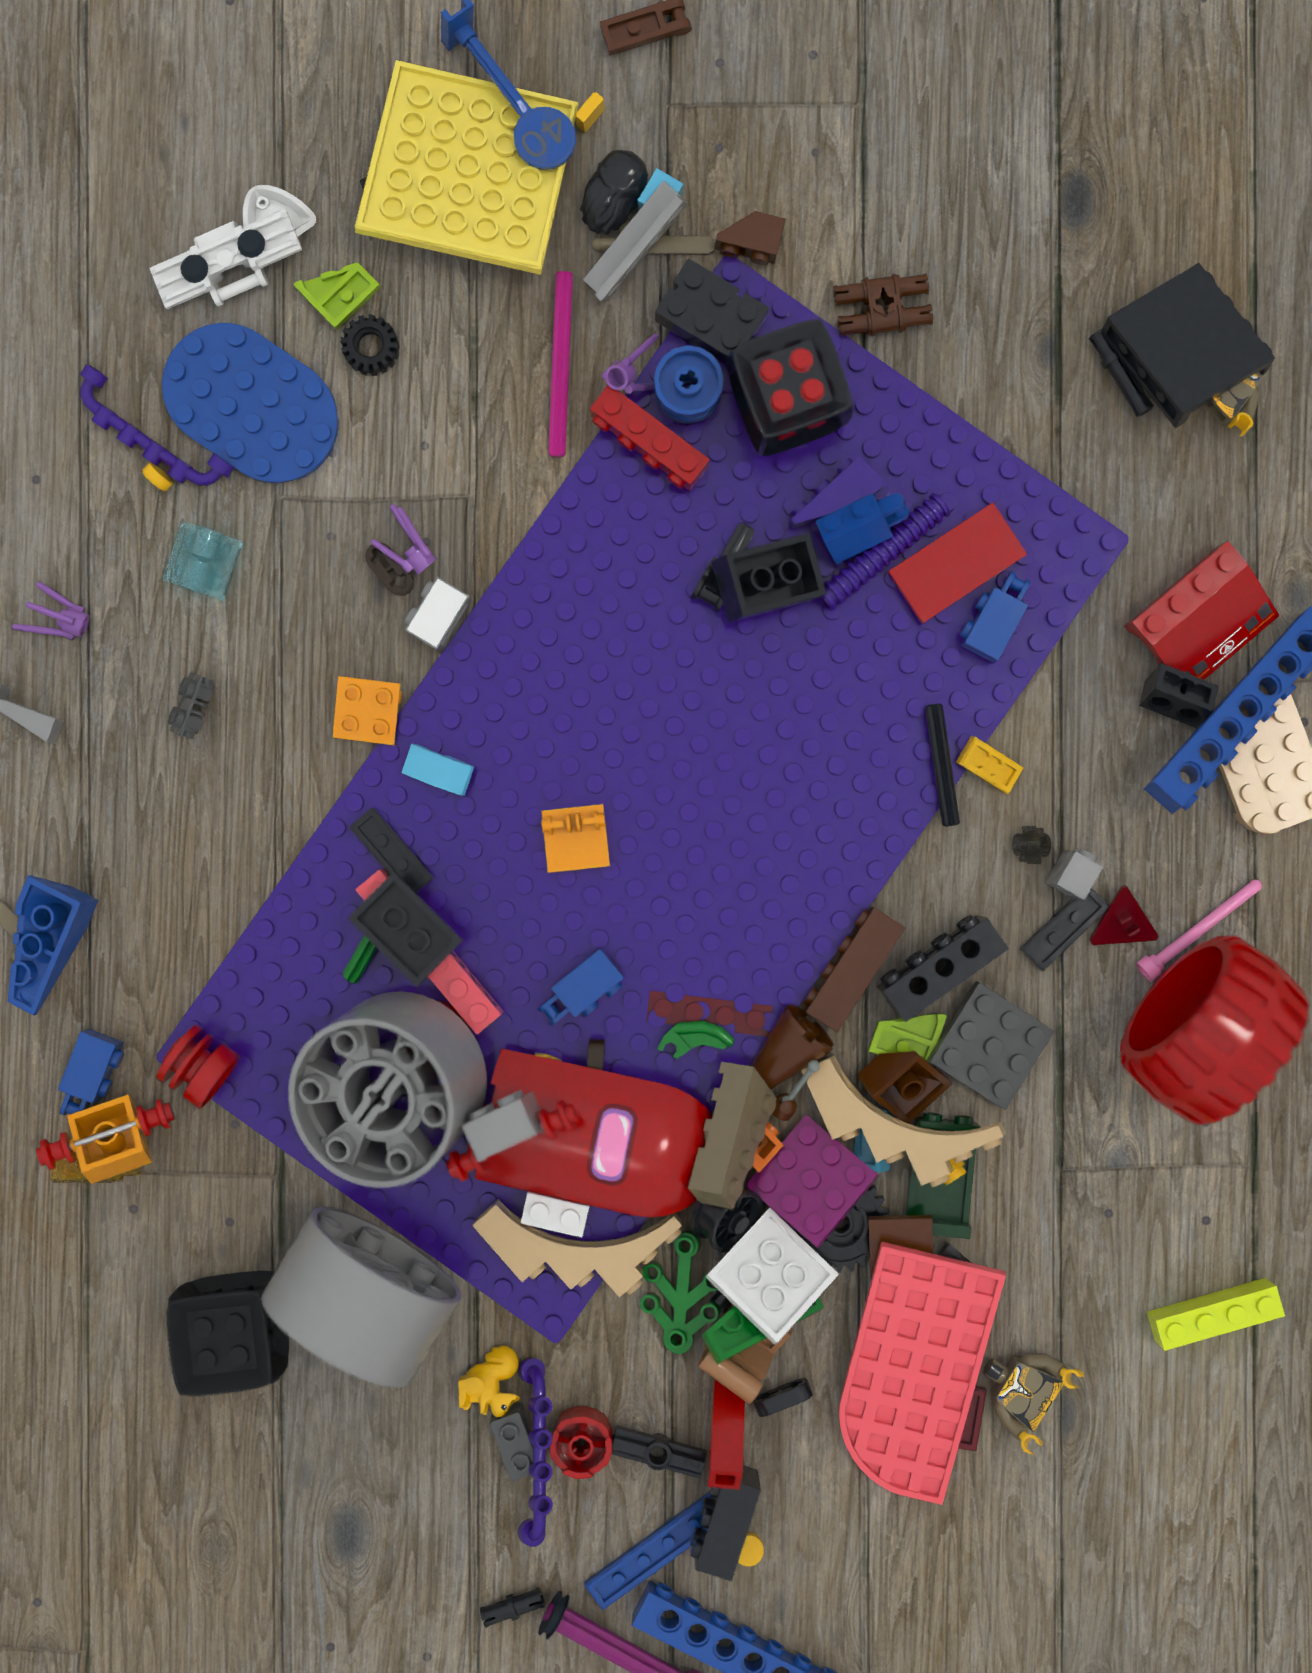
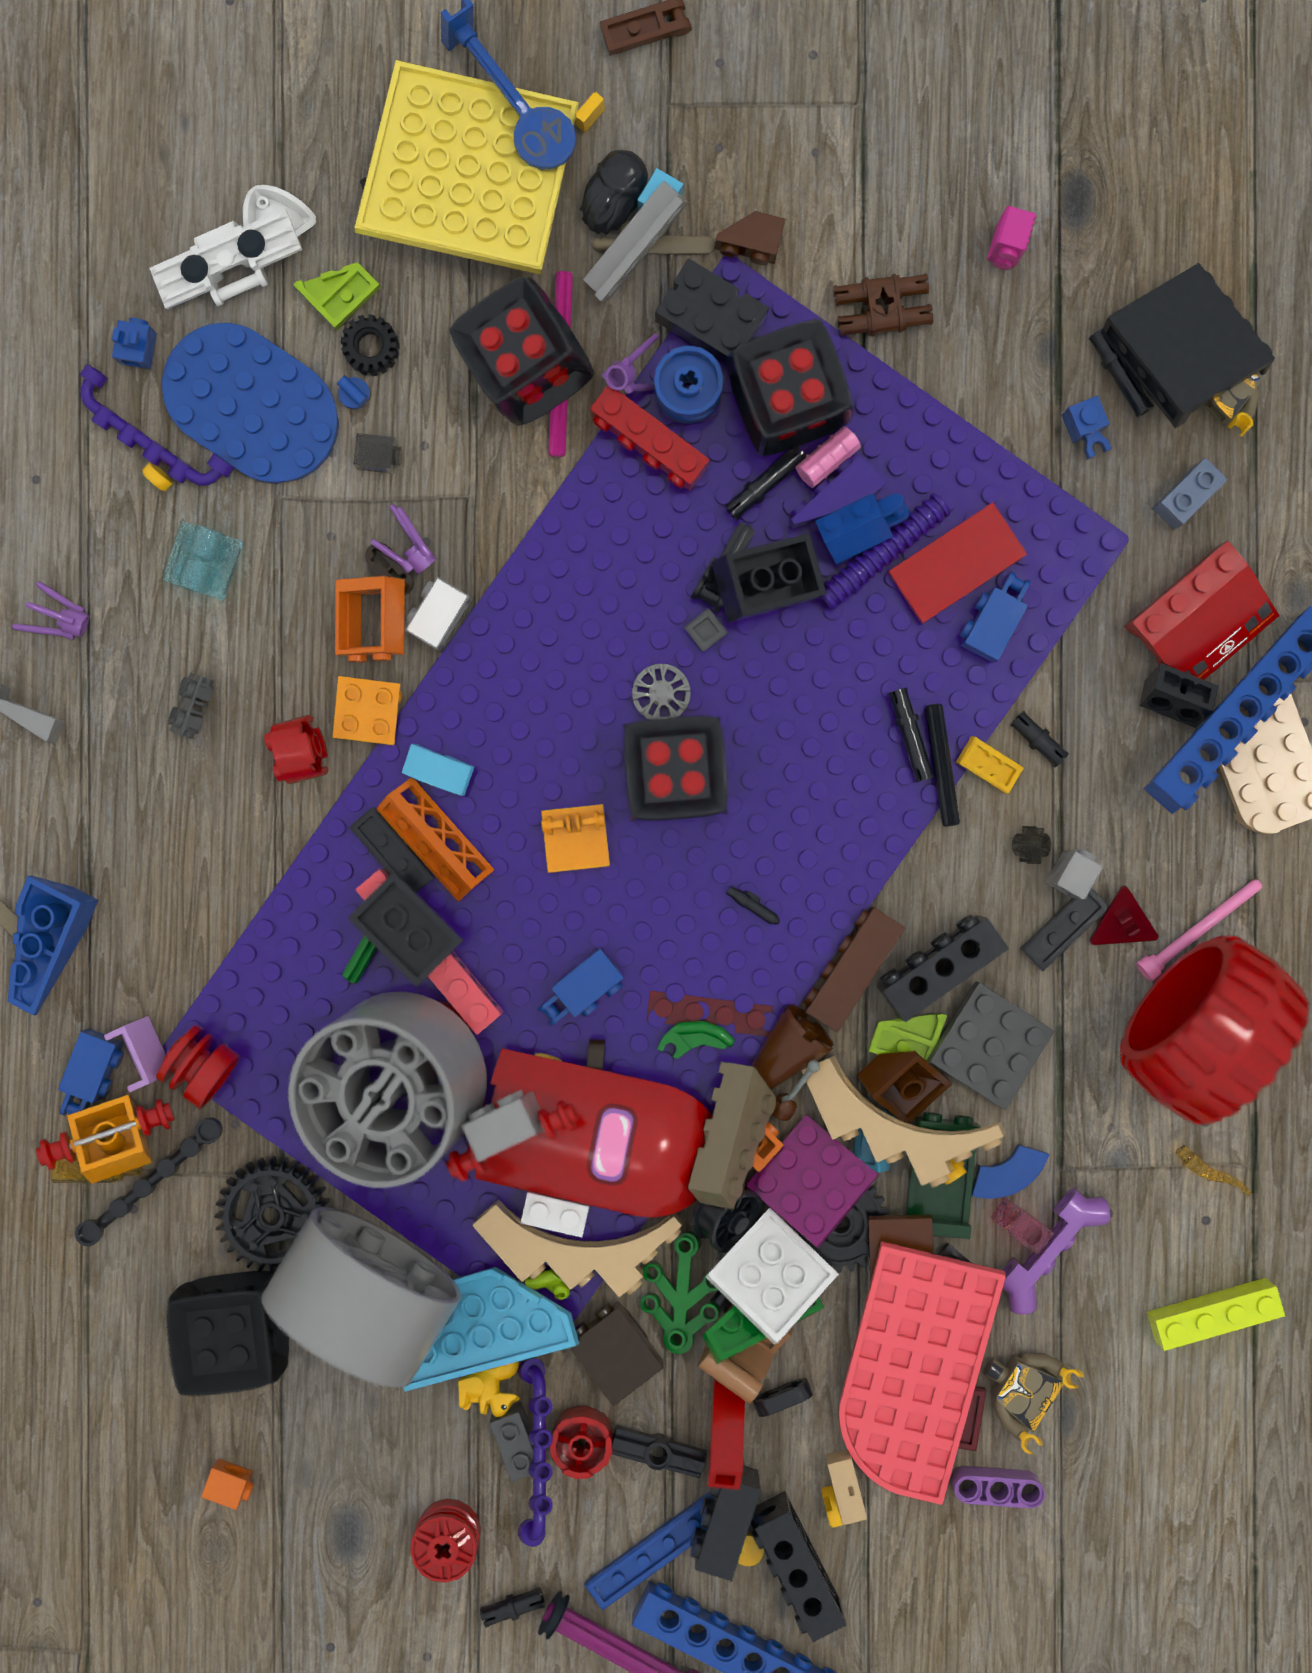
none -> black bar [75,1117,223,1246]
none -> lavender panel [104,1016,166,1092]
none -> blue brick [112,318,157,370]
none -> orange brick [201,1458,254,1510]
none -> black gear [214,1156,330,1273]
none -> red brick [264,715,329,784]
none -> orange window [335,576,405,663]
none -> blue plate [337,375,370,409]
none -> clear smoke brick [353,433,402,474]
none -> orange fence [376,777,494,902]
none -> medium azure plate [403,1267,579,1392]
none -> red wheel [410,1499,481,1583]
none -> black piece [449,276,595,426]
none -> lime arm [525,1270,570,1300]
none -> dark brown brick [569,1301,664,1407]
none -> black piece [622,716,729,822]
none -> light grey wheel [632,664,691,720]
none -> dark grey tile [684,608,728,652]
none -> black pin [724,444,806,521]
none -> black piece [725,885,780,925]
none -> black brick [751,1491,847,1642]
none -> bright pink axle [796,426,861,488]
none -> yellow tile [821,1485,843,1528]
none -> tan piece [825,1449,867,1525]
none -> black pin [888,687,935,783]
none -> medium lavender beam [950,1466,1045,1508]
none -> blue tile [971,1144,1049,1199]
none -> dark pink brick [987,206,1037,270]
none -> clear pink leg [991,1197,1054,1255]
none -> medium lavender plate [1003,1188,1110,1314]
none -> black pin [1010,711,1069,768]
none -> blue brick [1061,395,1112,460]
none -> sand blue brick [1152,458,1228,530]
none -> clear yellow animal [1176,1145,1252,1196]

